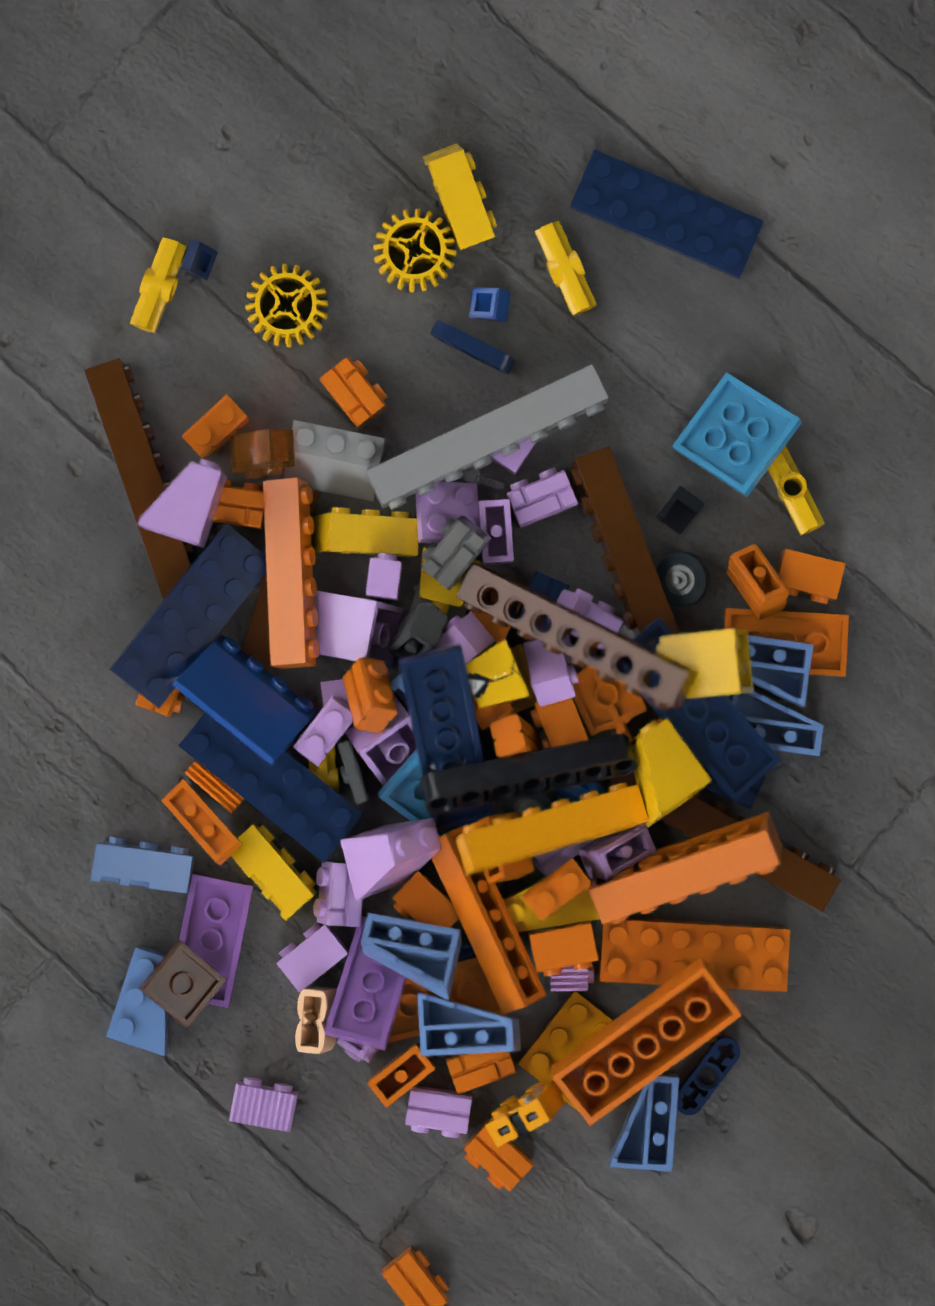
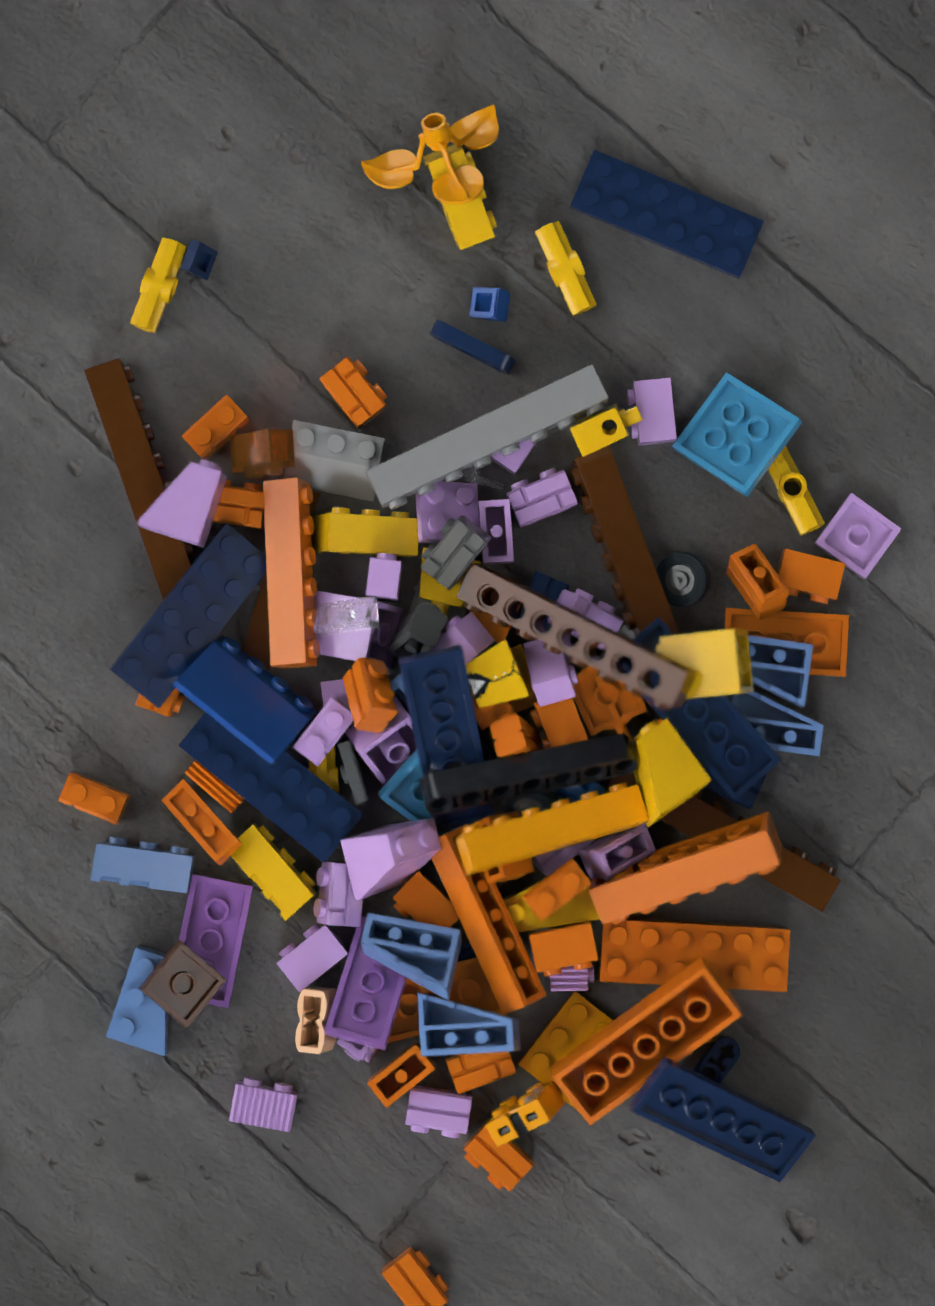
yellow gear [245,264,329,348] -> none
yellow gear [373,209,456,293] -> none
medium blue wedge [608,1072,679,1172] -> none
black panel [656,485,705,534] -> none
none -> orange brick [58,772,131,825]
none -> clear slope [314,596,379,635]
none -> light orange plant [361,104,499,204]
none -> yellow torso [570,403,643,457]
none -> lavender brick [627,378,677,446]
none -> dark blue plate [629,1056,816,1182]
none -> lavender plate [814,493,901,579]

